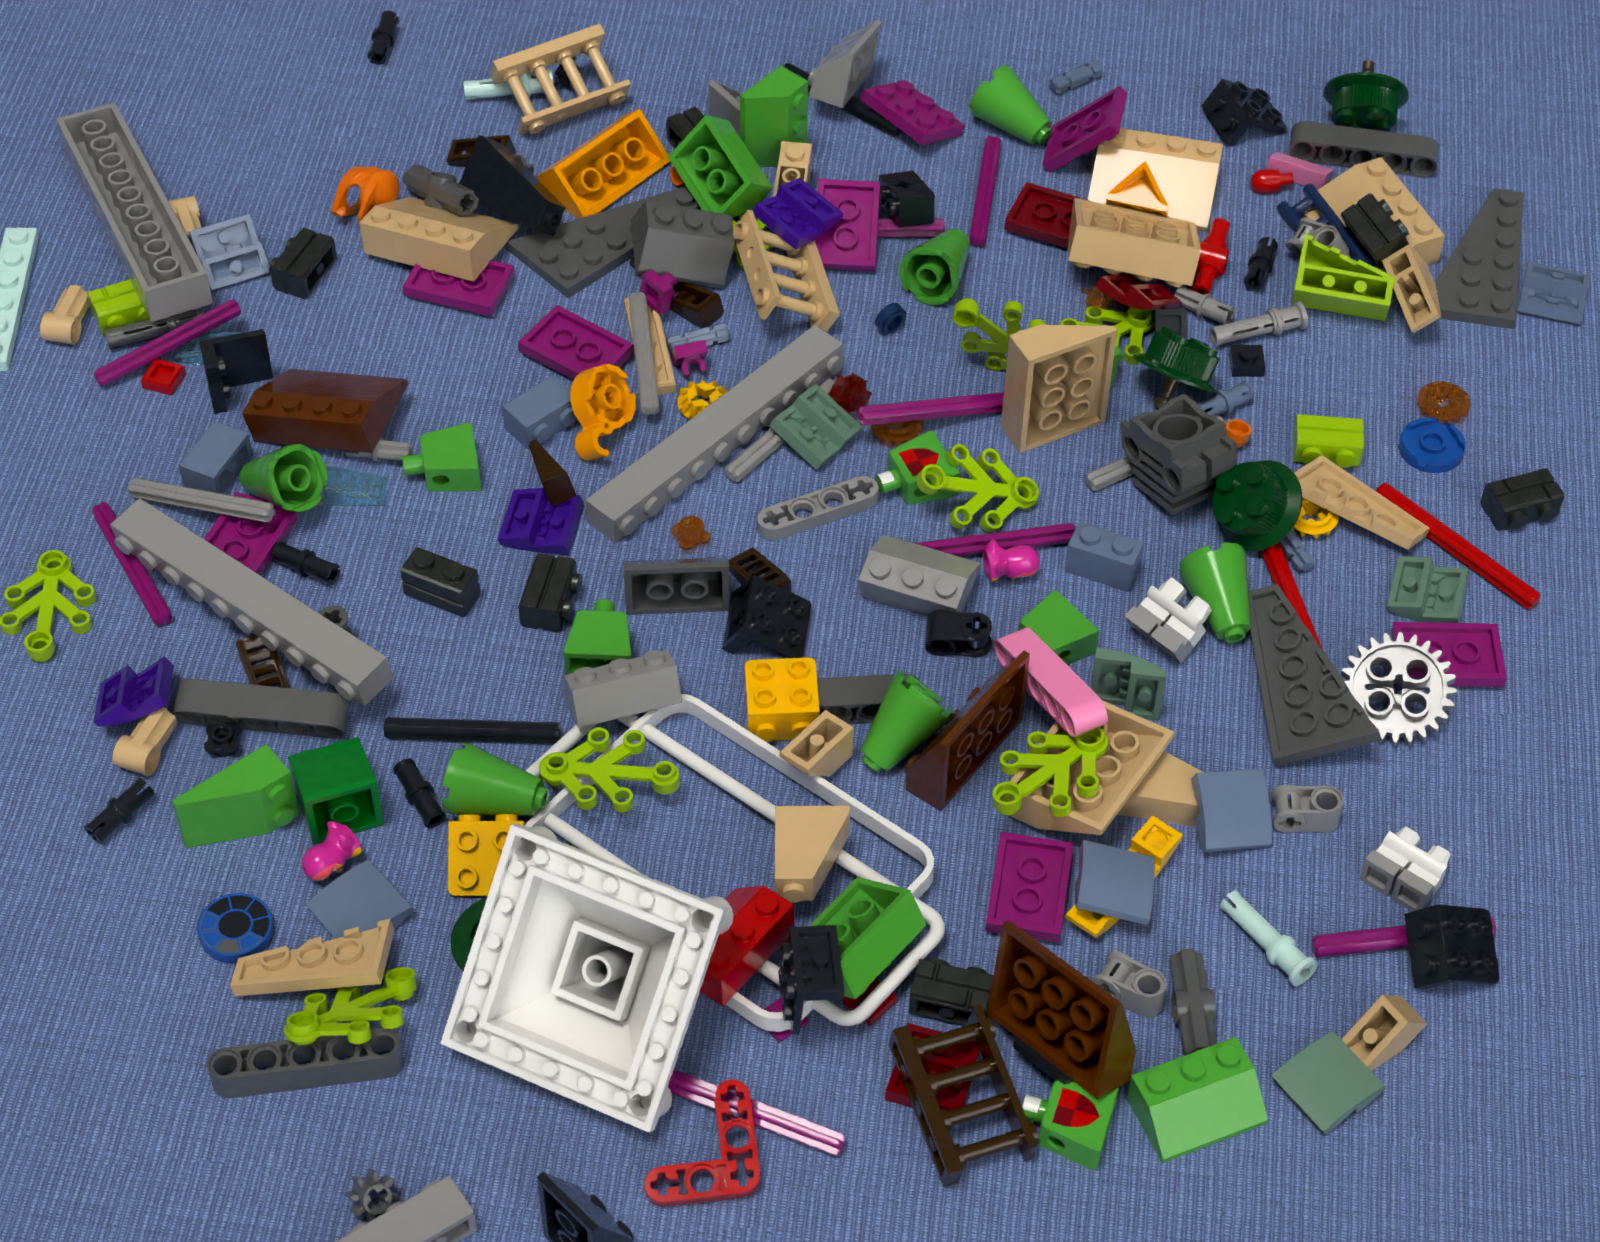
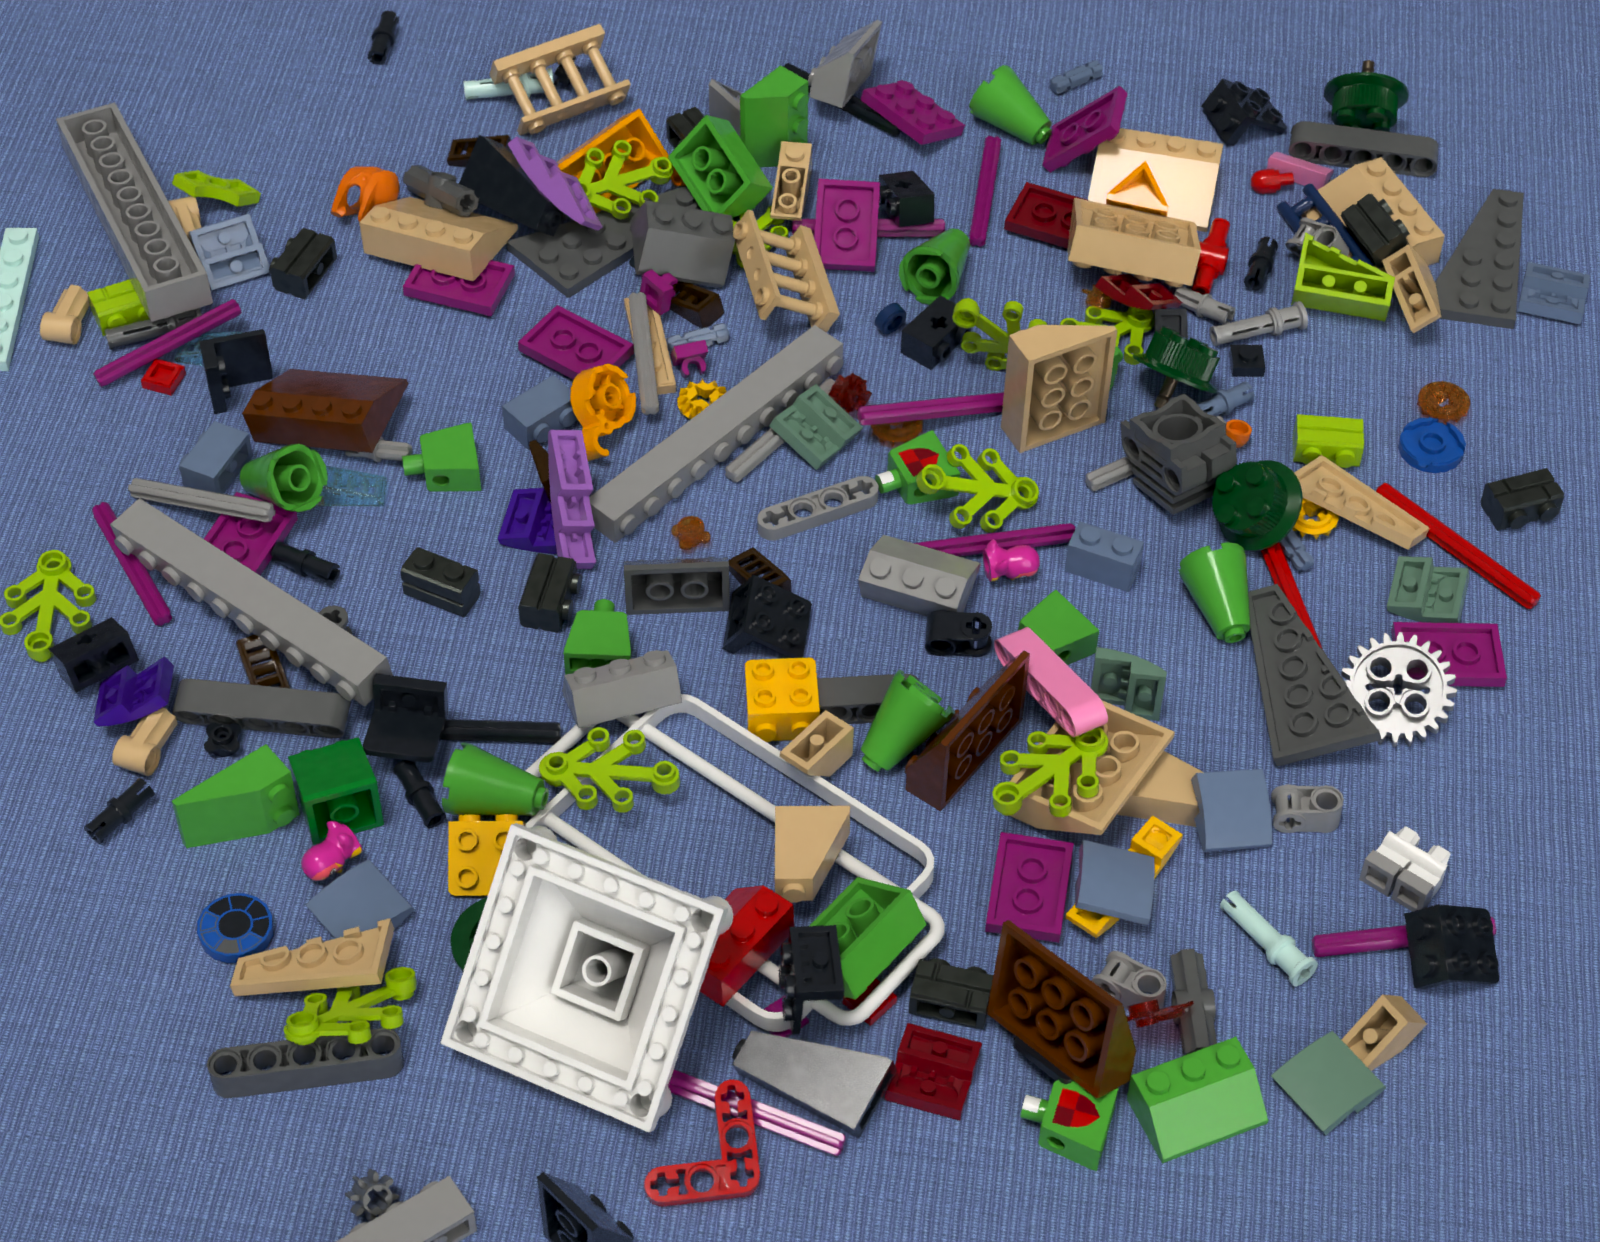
dark purple slope [753,178,844,250] -> none
dark brown fence [888,1004,1039,1187] -> none
hips [1124,577,1212,664] -> none
none -> black brick [49,617,139,693]
none -> lime tile [172,170,261,207]
none -> black bracket [363,674,448,763]
none -> medium lavender slope [508,137,602,231]
none -> medium lavender slope [548,430,596,569]
none -> lime plant [578,140,674,219]
none -> slope [732,1030,897,1138]
none -> black brick [900,295,971,370]
none -> clear red plate [1126,999,1194,1028]

